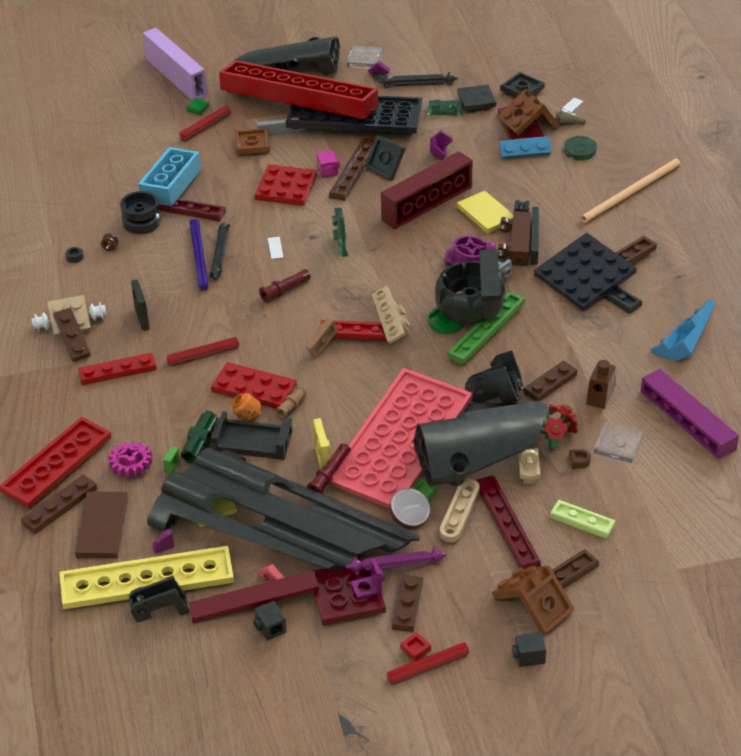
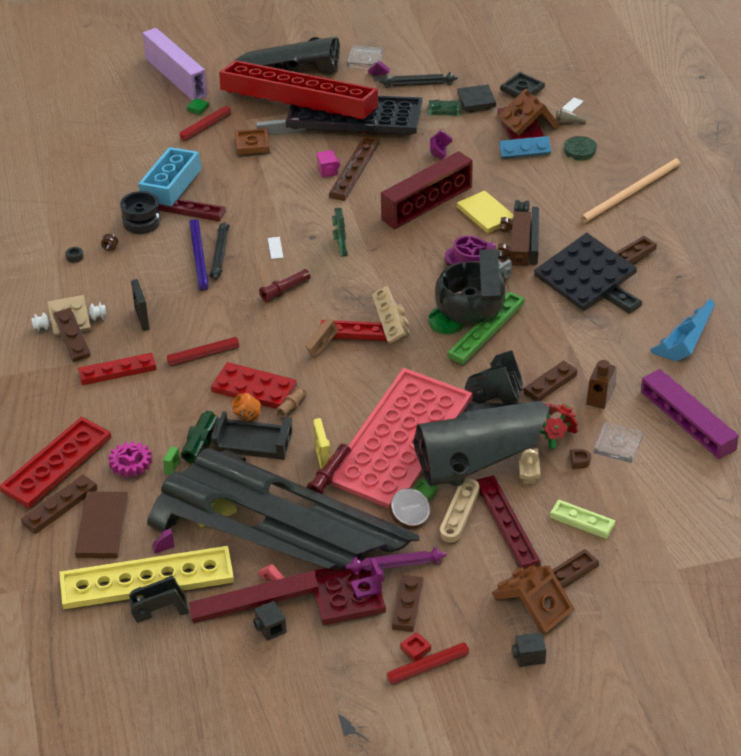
red plate [255,164,317,206] -> none
pearl dark grey tile [365,135,406,180] -> none

